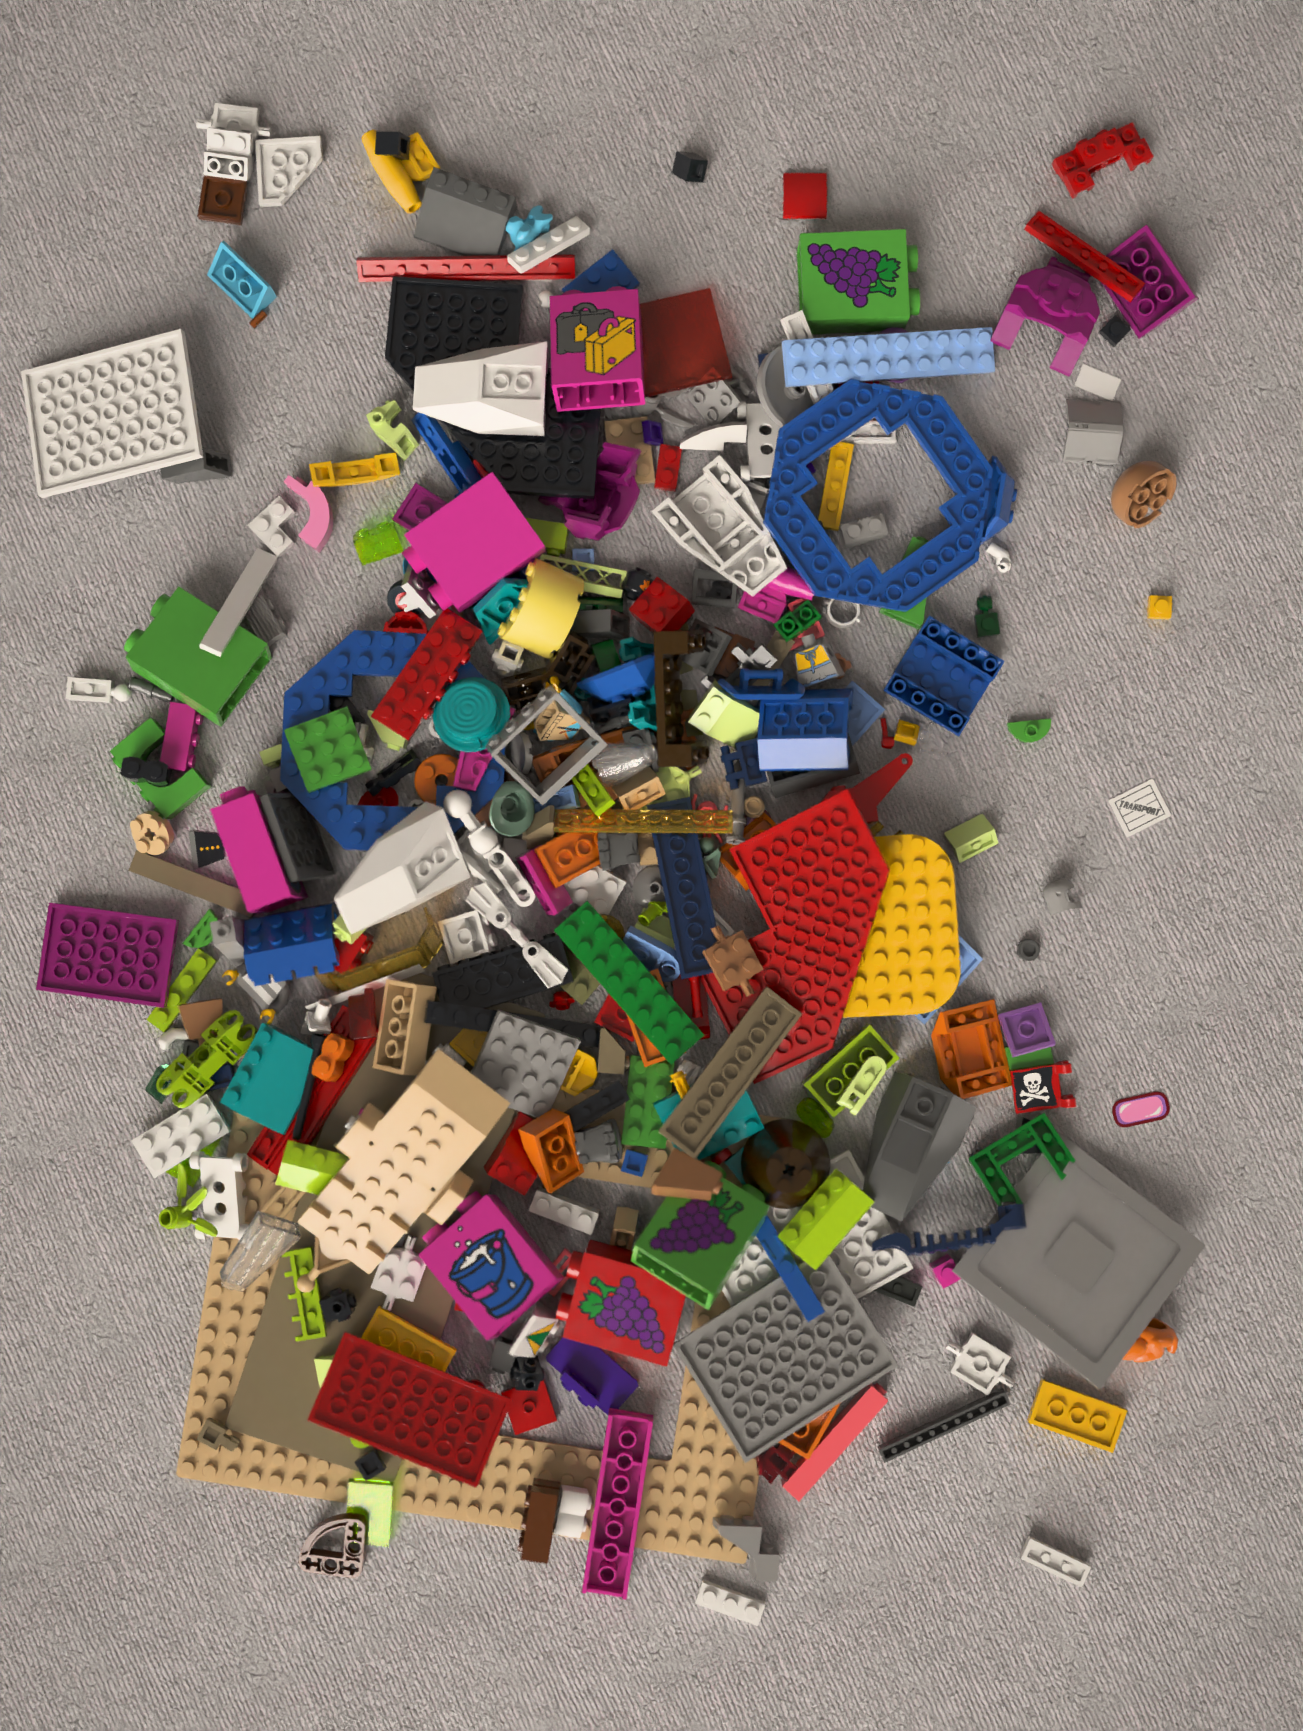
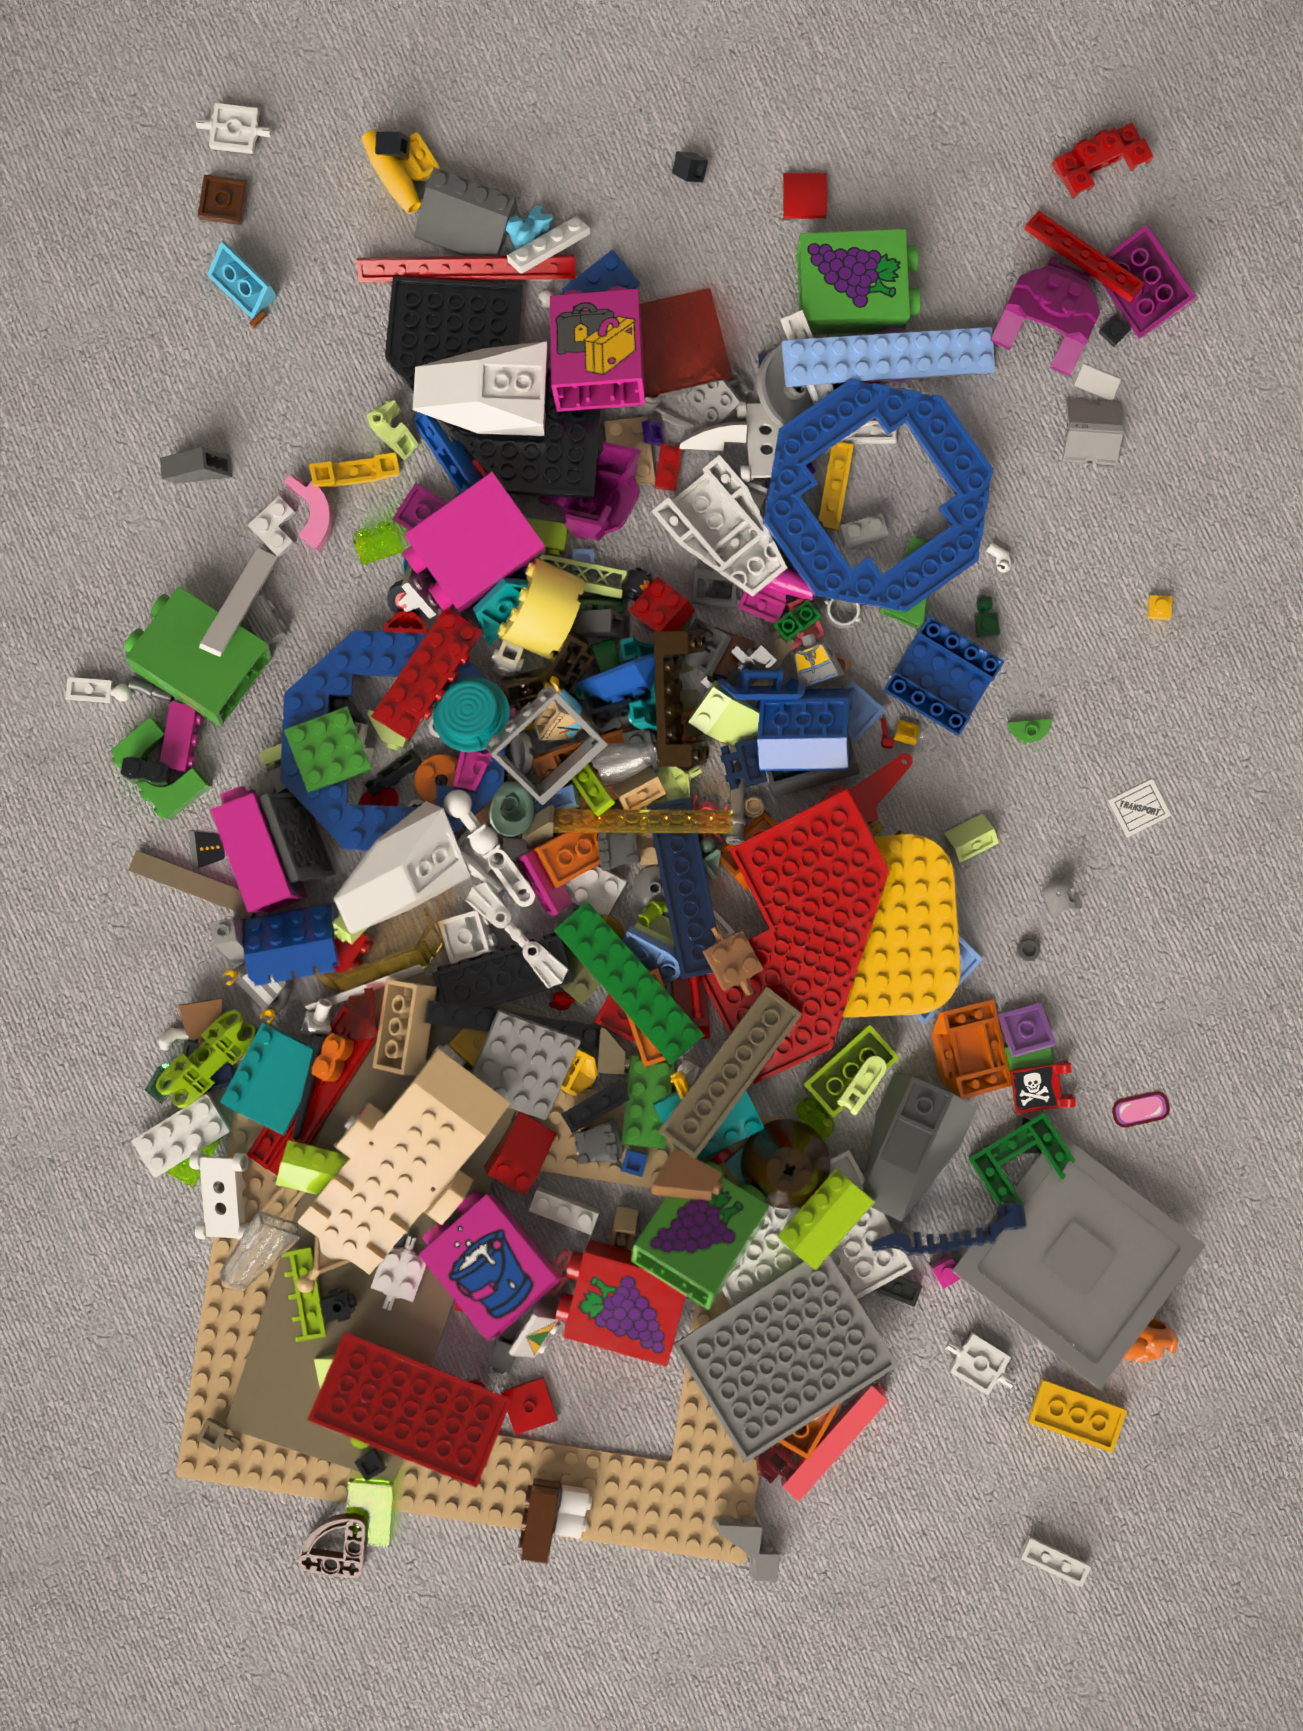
white plate [21,329,203,498] -> none
magenta plate [36,902,179,1008] -> none
tan plate [130,811,174,855] -> none
lime plate [146,948,218,1032] -> none
lime plant [159,1163,218,1237] -> none
bright green plate [182,909,219,948] -> none
white brick [204,127,254,181] -> none
white plate [255,136,323,207] -> none
yellow plate [361,1306,457,1372] -> none
black brick [510,1355,544,1391] -> none
orange slope [519,1109,584,1194] -> none
dark purple bracket [546,1337,638,1415] -> none
dark pink tile [582,1408,653,1600] -> none
white plate [695,1579,765,1626] -> none
blue piece [756,1215,825,1322] -> none
dark grey piece [877,1388,1011,1463] -> none
blue wedge [980,456,1017,546] -> none
medium nougat cylinder [1111,461,1177,528] -> none

